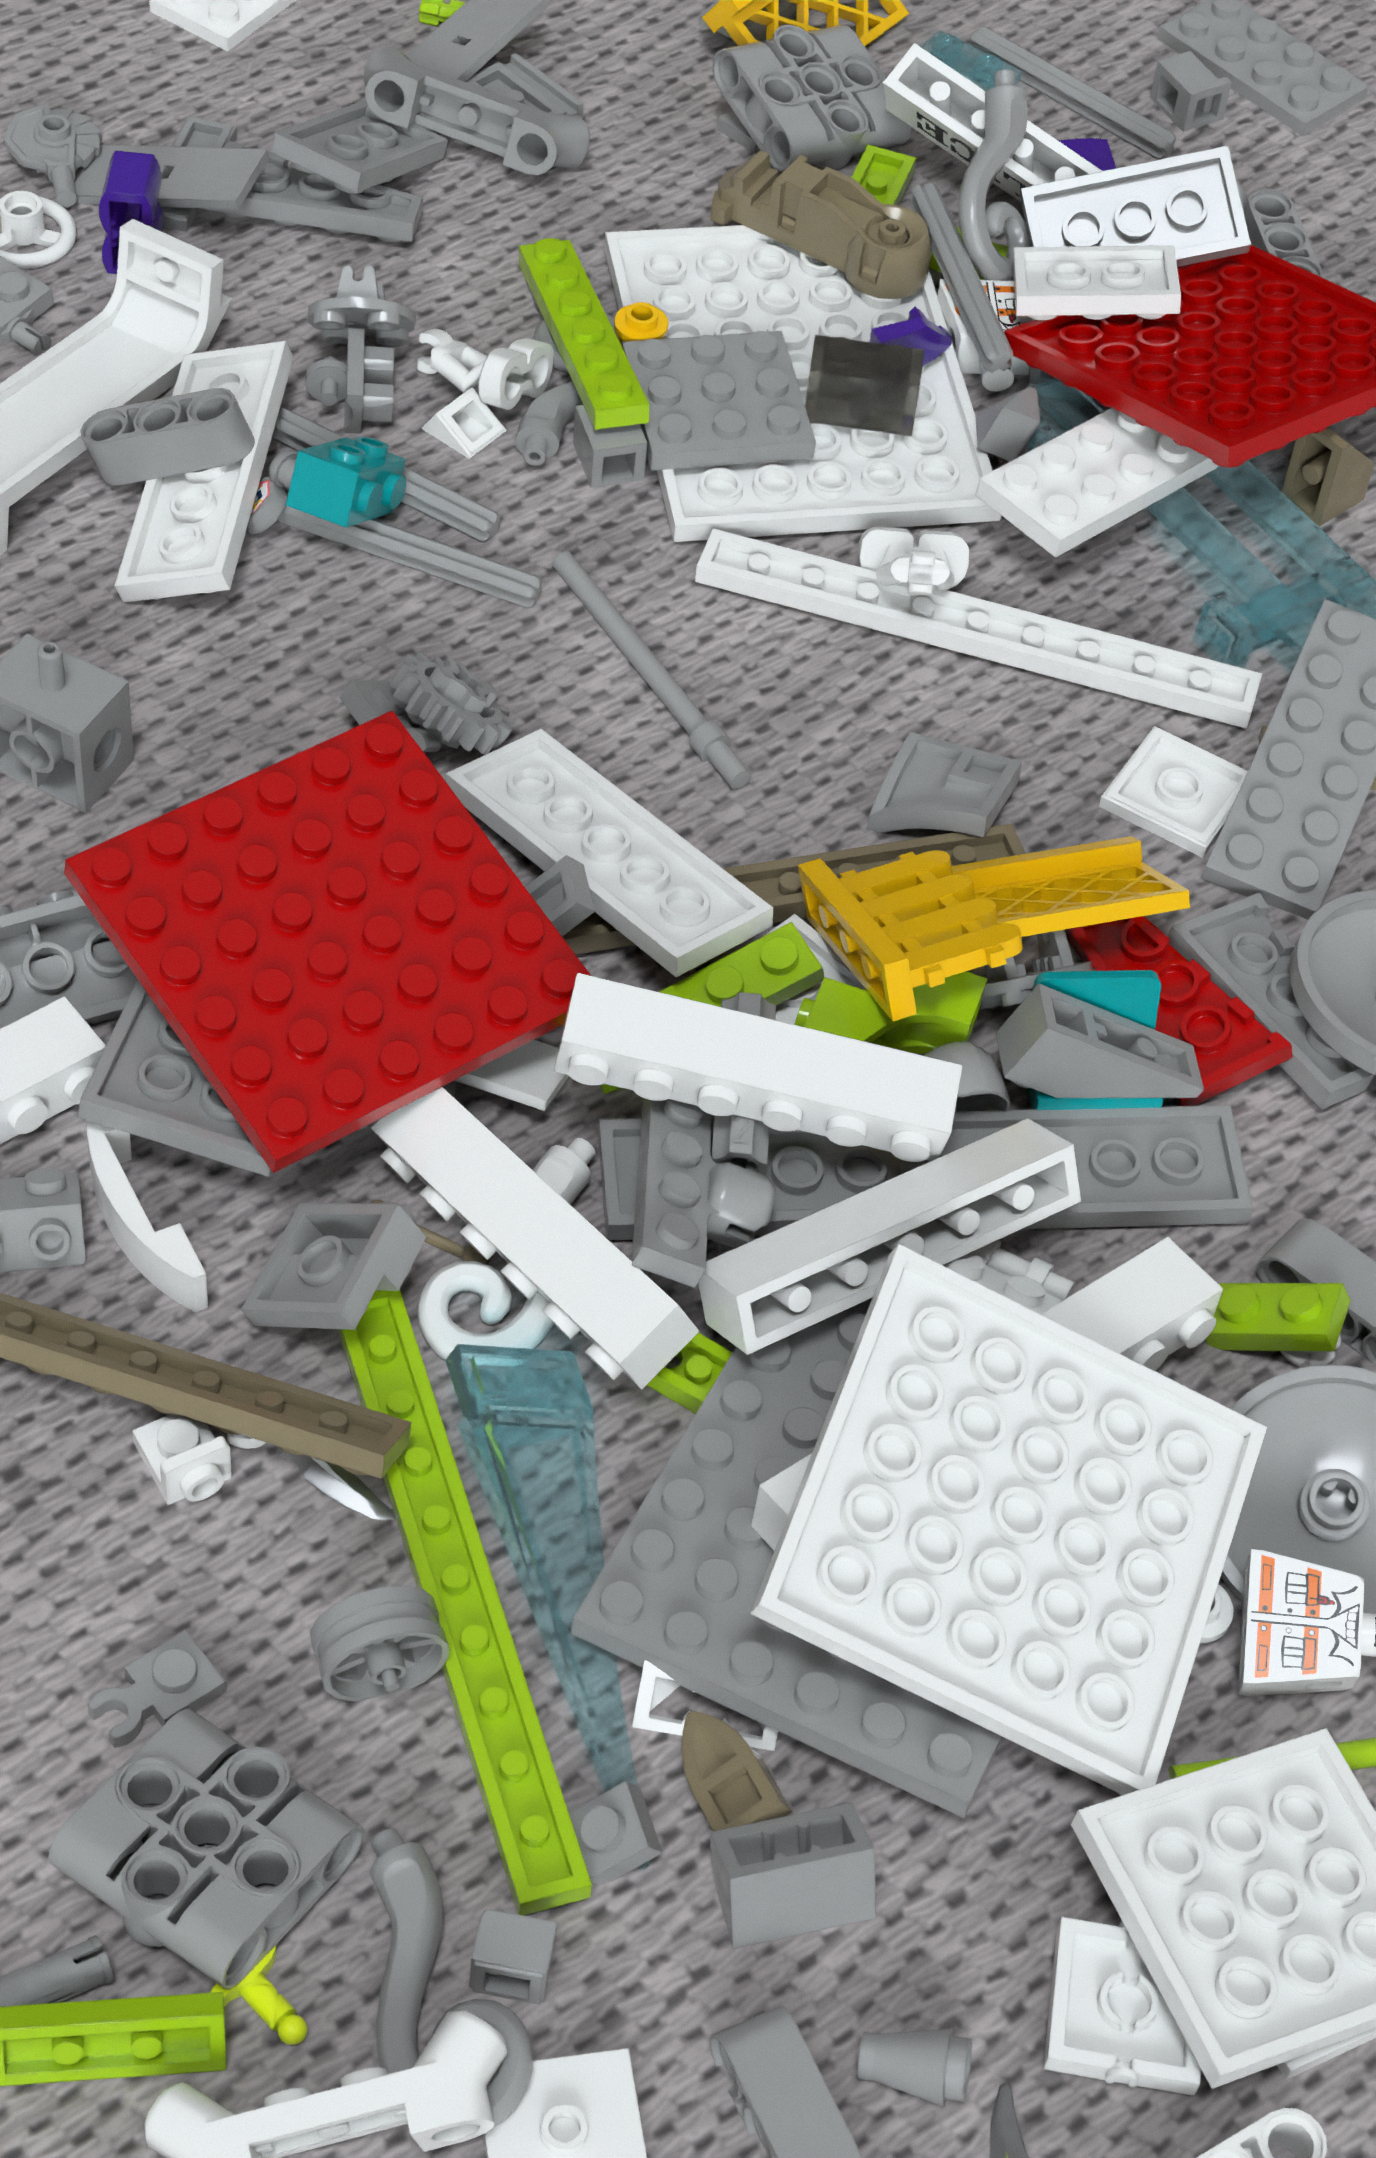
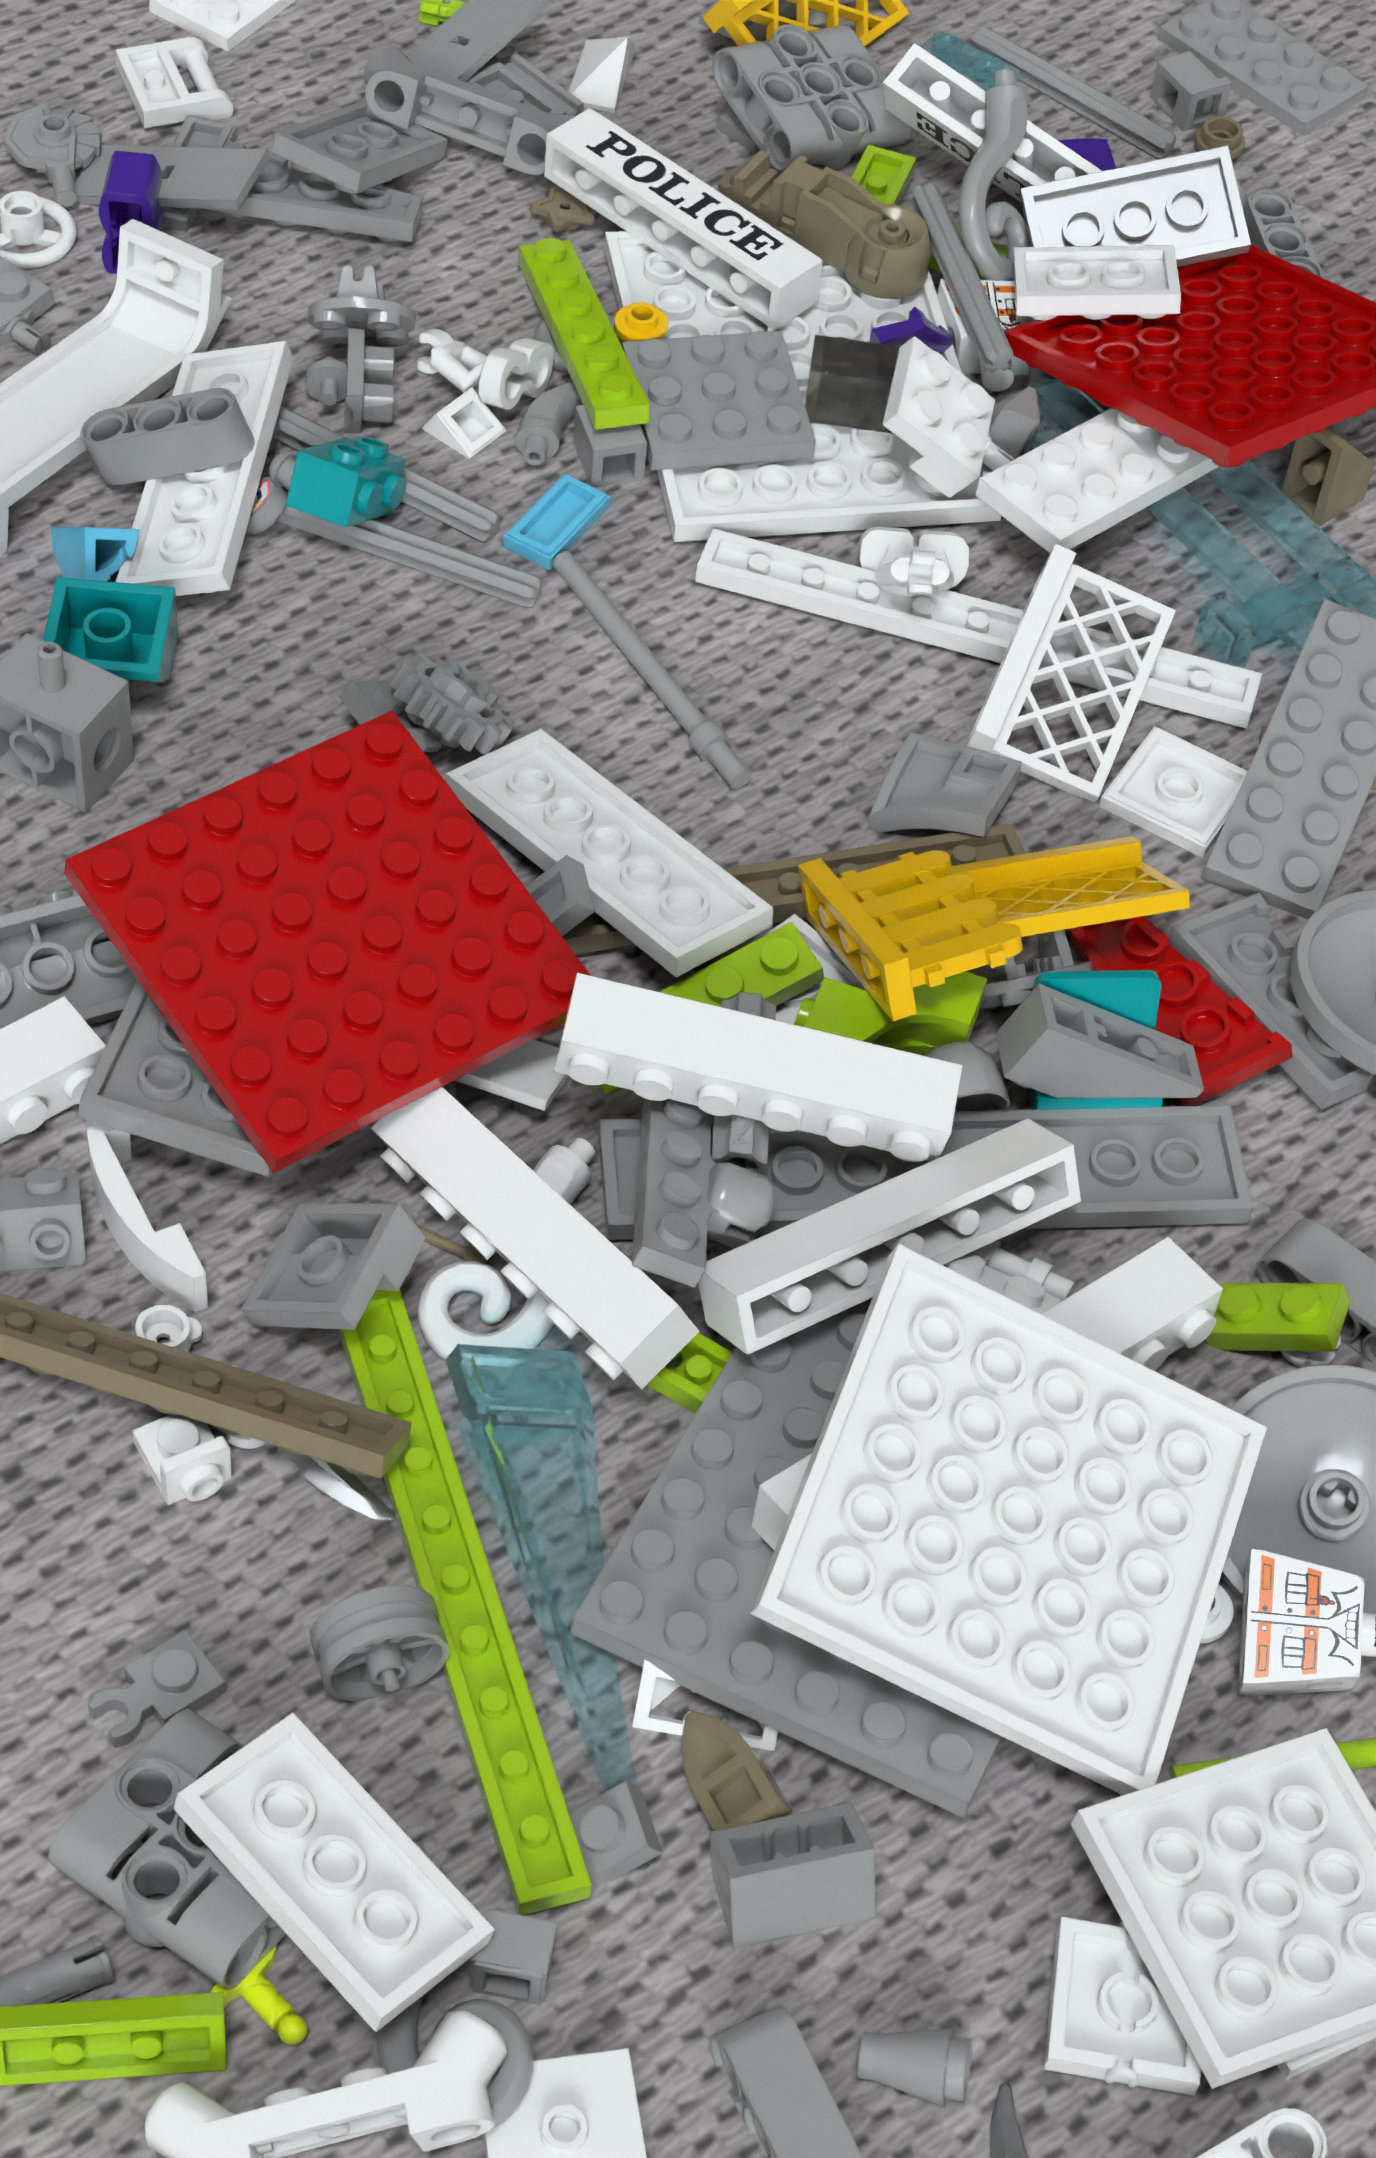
none -> teal slope [43,577,178,682]
none -> medium azure brick [51,527,140,581]
none -> white plate [115,37,234,129]
none -> white plate [135,1305,202,1352]
none -> white plate [173,1713,495,2032]
none -> medium azure tile [502,473,611,570]
none -> dark tan plate [529,184,596,232]
none -> white brick [544,108,823,330]
none -> white slope [569,37,635,113]
none -> white plate [883,336,1014,498]
none -> white fence [965,543,1176,802]
none -> dark tan plate [1195,116,1245,160]

